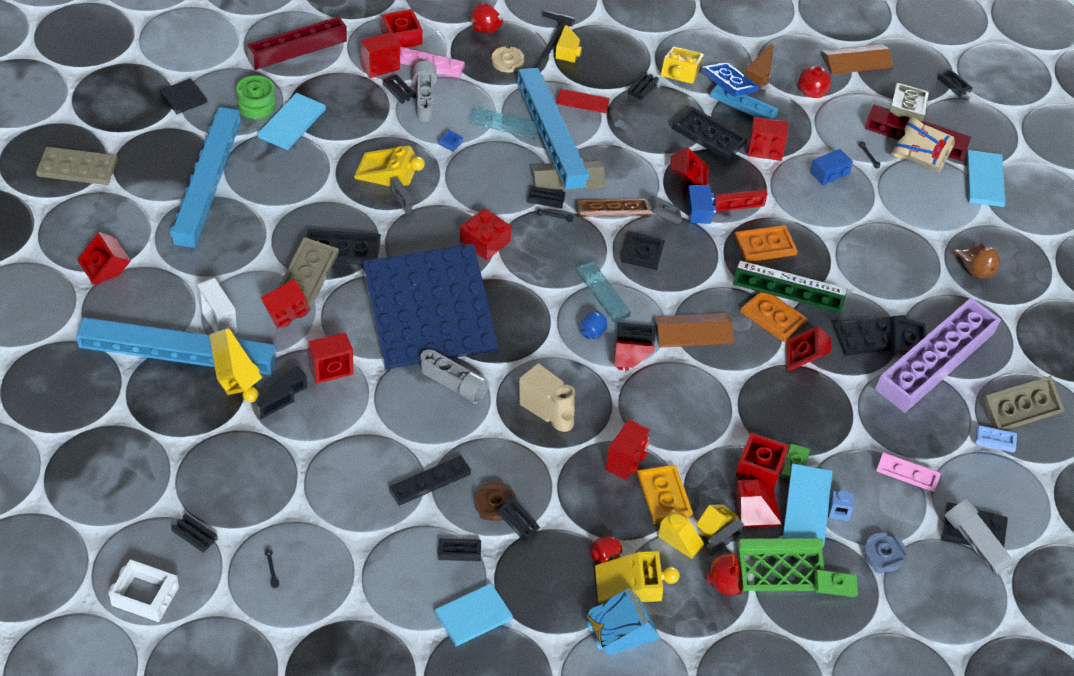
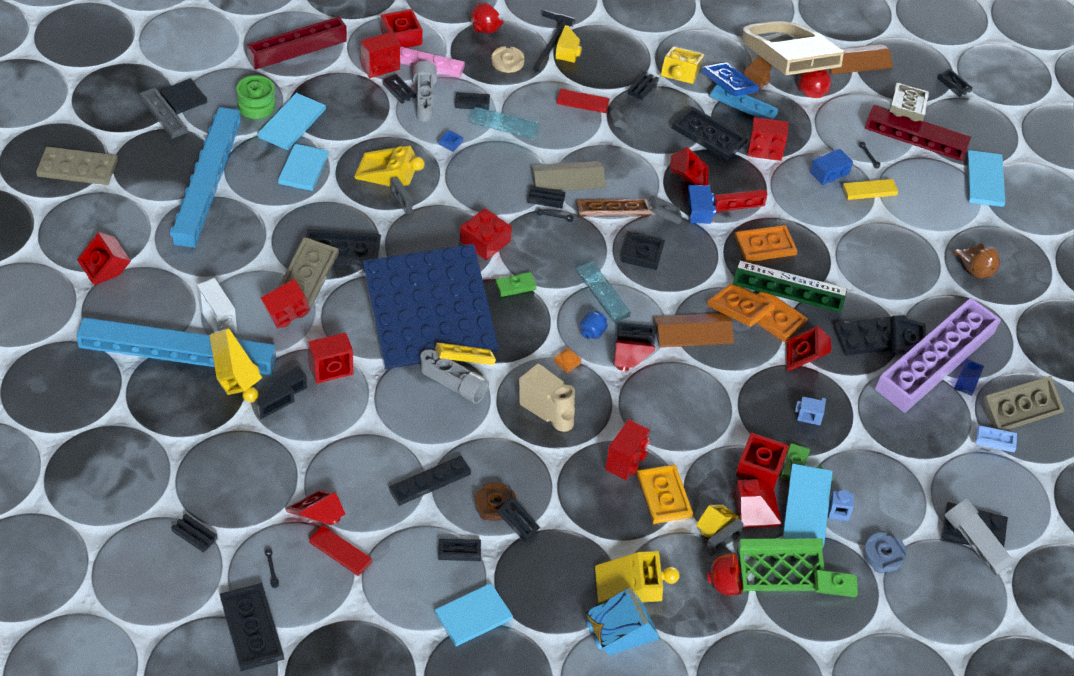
white window [108,560,179,622] -> none
dark azure brick [517,68,589,189] -> none
red head [590,535,623,564] -> none
yellow slope [658,510,704,559] -> none
bright pink plate [877,452,941,492] -> none
tan piece [891,116,955,174] -> none
none -> dark grey tile [139,87,188,139]
none -> black plate [219,583,284,671]
none -> medium azure tile [278,144,329,191]
none -> red slope [285,489,346,525]
none -> red tile [309,525,372,576]
none -> yellow tile [435,343,496,365]
none -> black tile [455,92,490,110]
none -> bright green plate [495,272,537,297]
none -> orange plate [554,348,581,373]
none -> orange tile [707,283,775,327]
none -> tan window [742,21,844,75]
none -> medium blue brick [795,397,826,425]
none -> yellow tile [842,179,898,200]
none -> clear blue tile [954,359,984,396]

